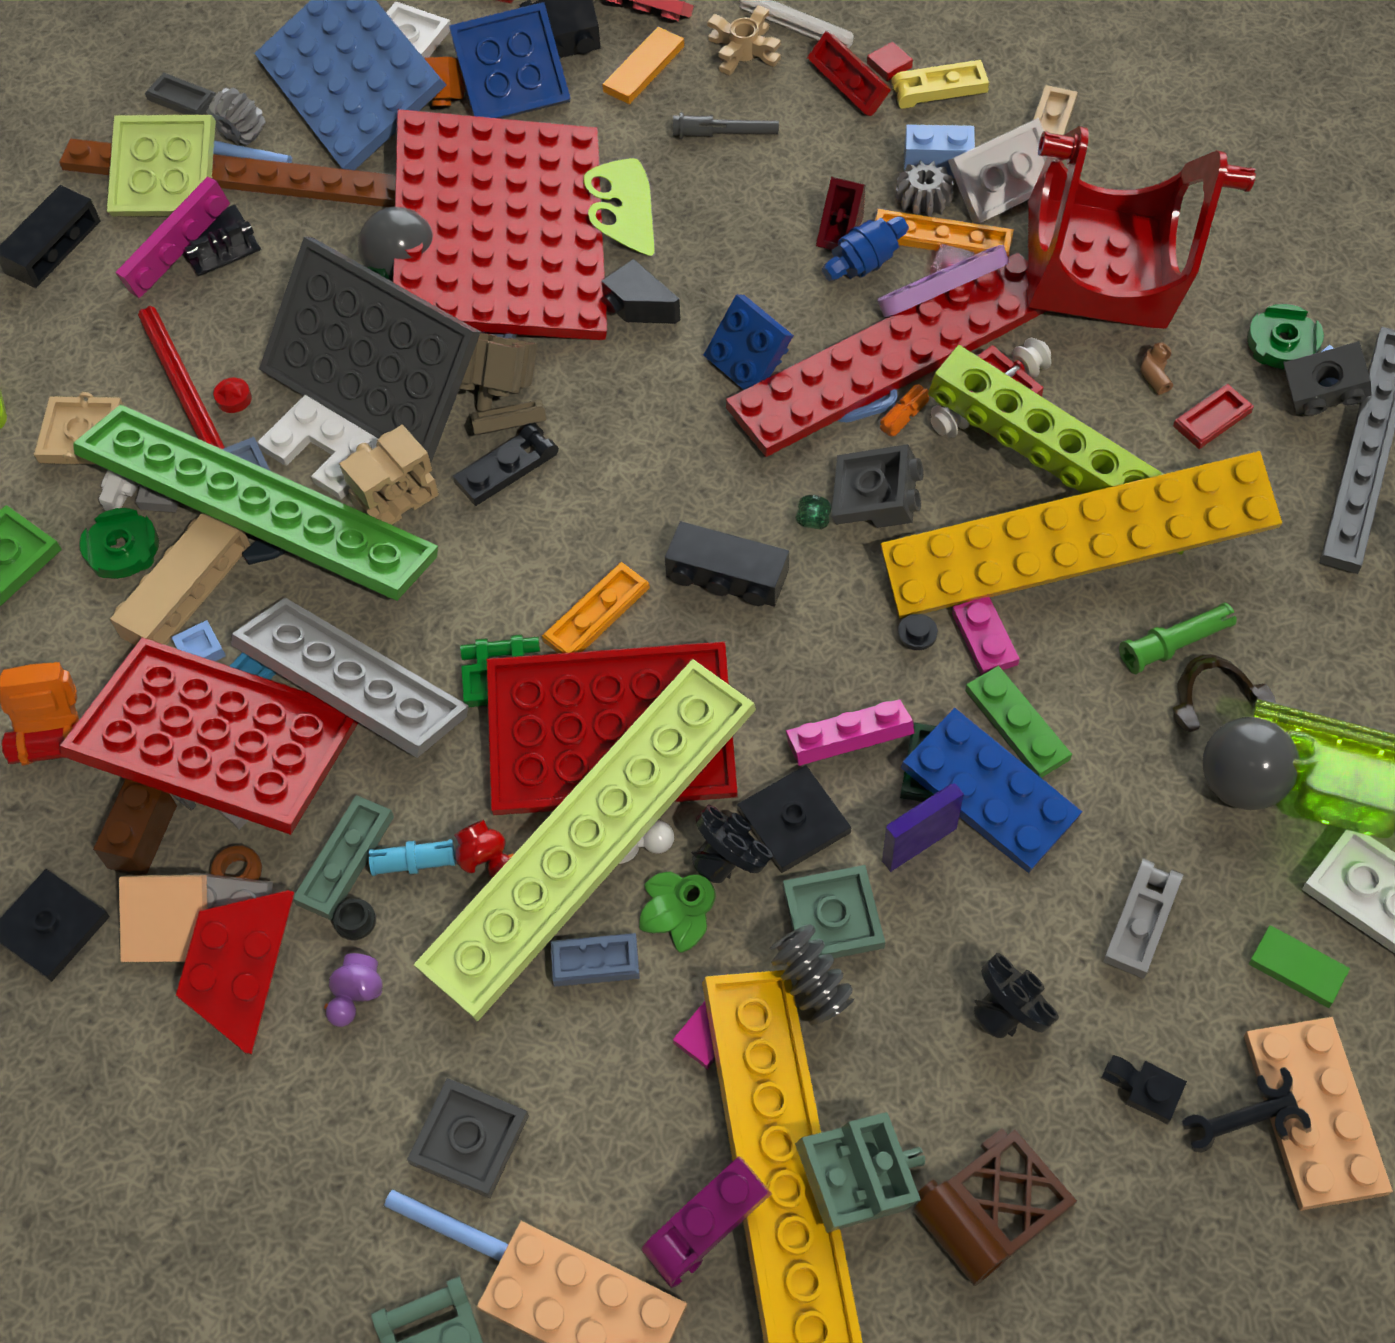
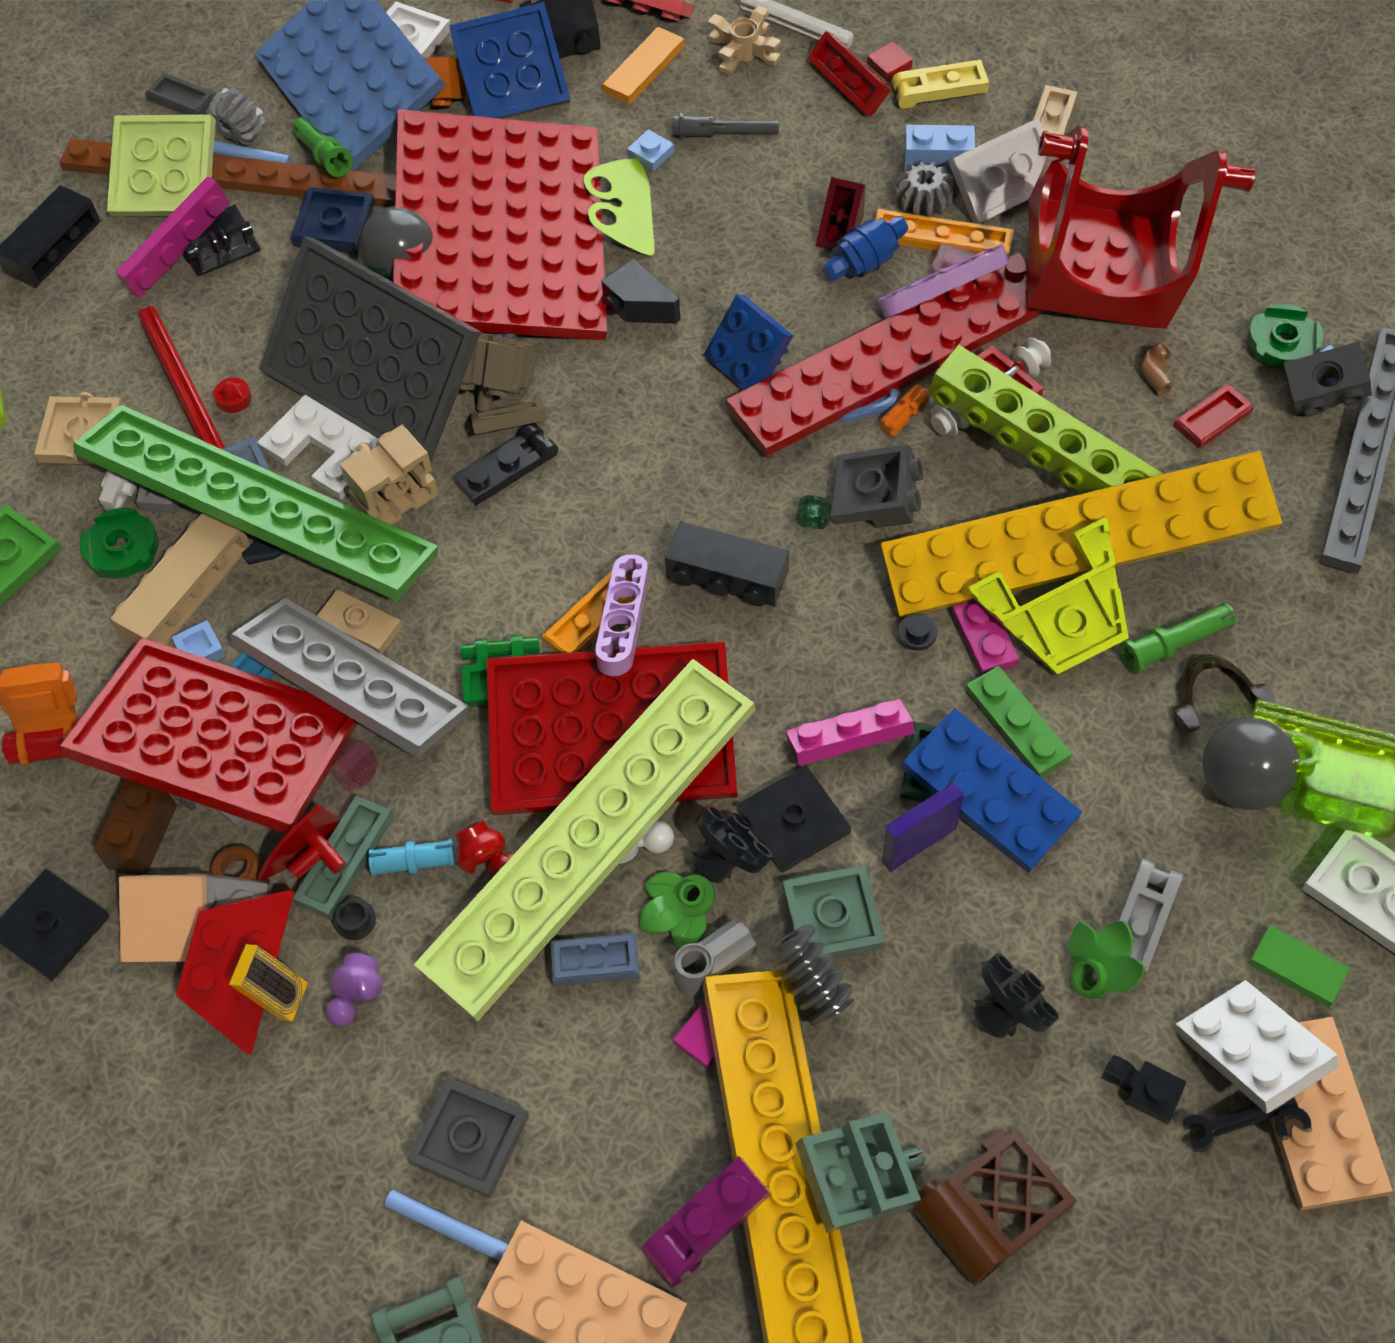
none -> tile [229,944,308,1022]
none -> red shield [258,804,347,881]
none -> dark blue plate [290,187,376,253]
none -> bright green pin [292,118,353,177]
none -> tan plate [317,589,402,654]
none -> clear pink plate [332,739,379,793]
none -> lavender beam [595,554,649,676]
none -> light blue plate [627,129,674,171]
none -> light grey piece [674,919,757,997]
none -> neon yellow wing [967,517,1129,676]
none -> bright green plate [1069,921,1146,999]
none -> white plate [1176,980,1339,1114]

